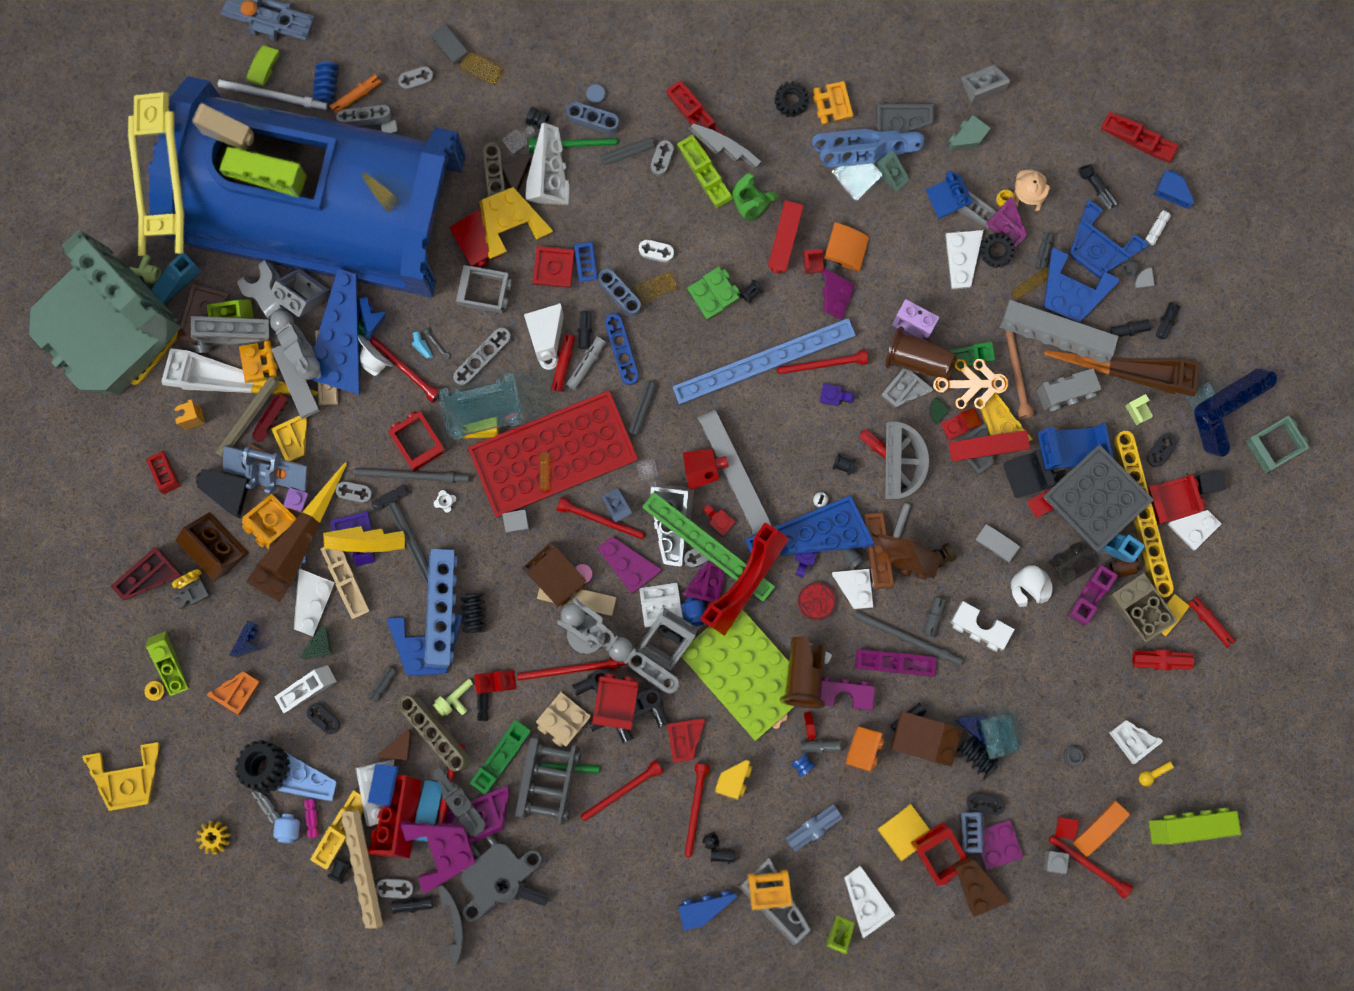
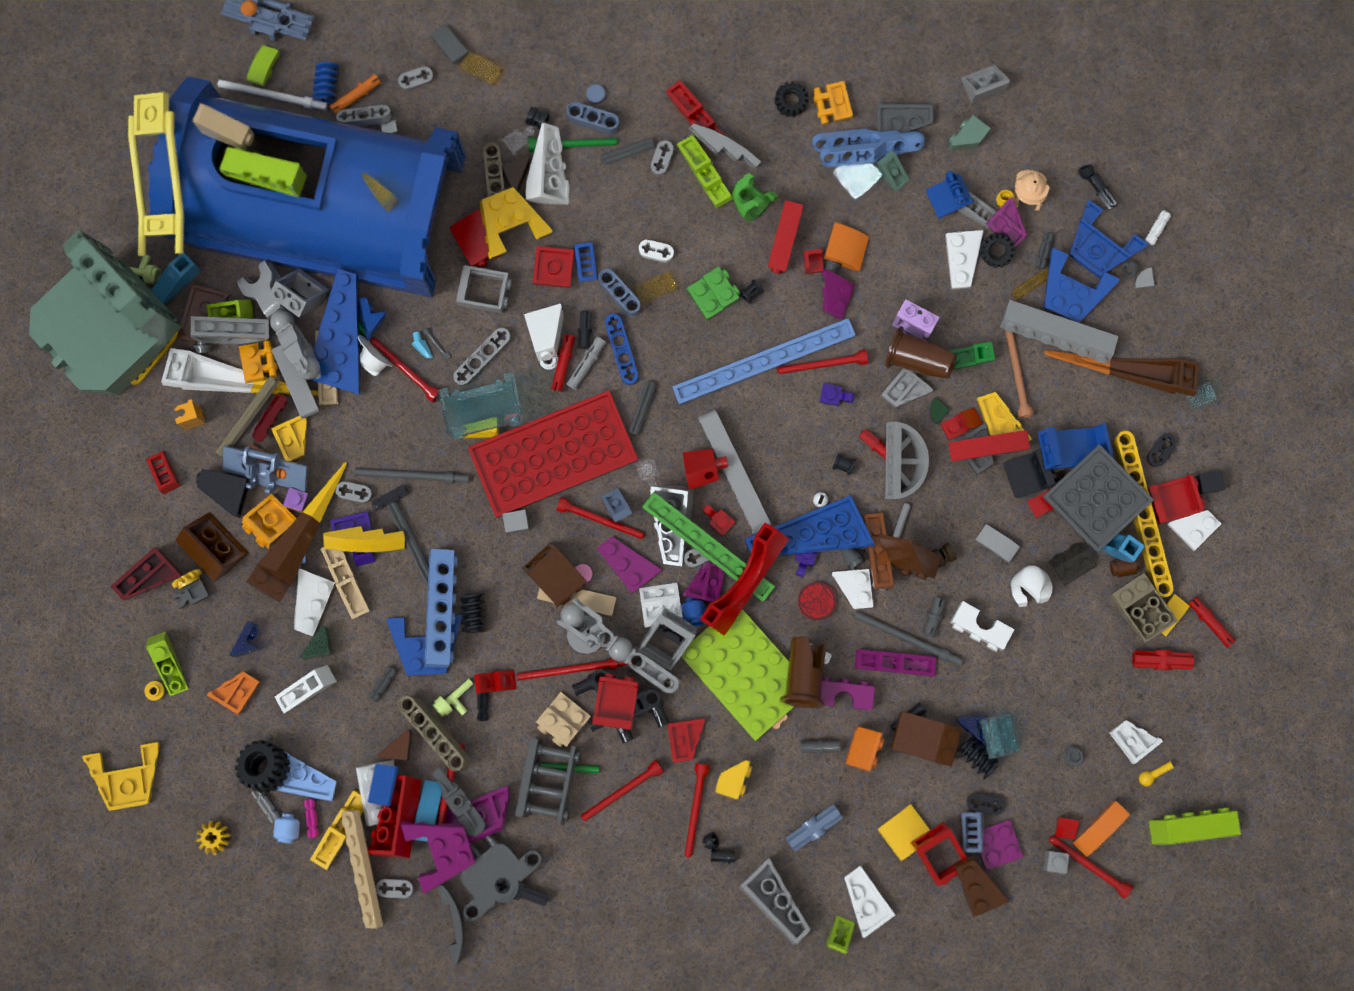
black beam [307,704,340,734] -> none
black bush [327,858,352,884] -> none
red window [388,411,446,472] -> none
black pin [392,896,433,914] -> none
white plate [434,490,456,513] -> none
green slope [470,719,531,795] -> none
clear yellow axle [539,453,551,490] -> none
blue slope [678,890,737,930] -> none
light orange plate [747,870,792,910] -> none
blue wheel [791,753,816,777] -> none
red tile [803,712,816,740] -> none
plant [933,359,1008,409] -> none
light grey wedge [1037,369,1101,412] -> none
magenta arch [1067,565,1118,626] -> none
red slope [1101,112,1179,164] -> none
black pin [1110,319,1151,337] -> none
yellowish green panel [1126,394,1153,426] -> none
blue slope [1154,170,1194,209] -> none
black axle [1156,302,1180,339] -> none
clear blue beam [1194,369,1277,457] -> none
sand green window [1246,415,1310,473] -> none

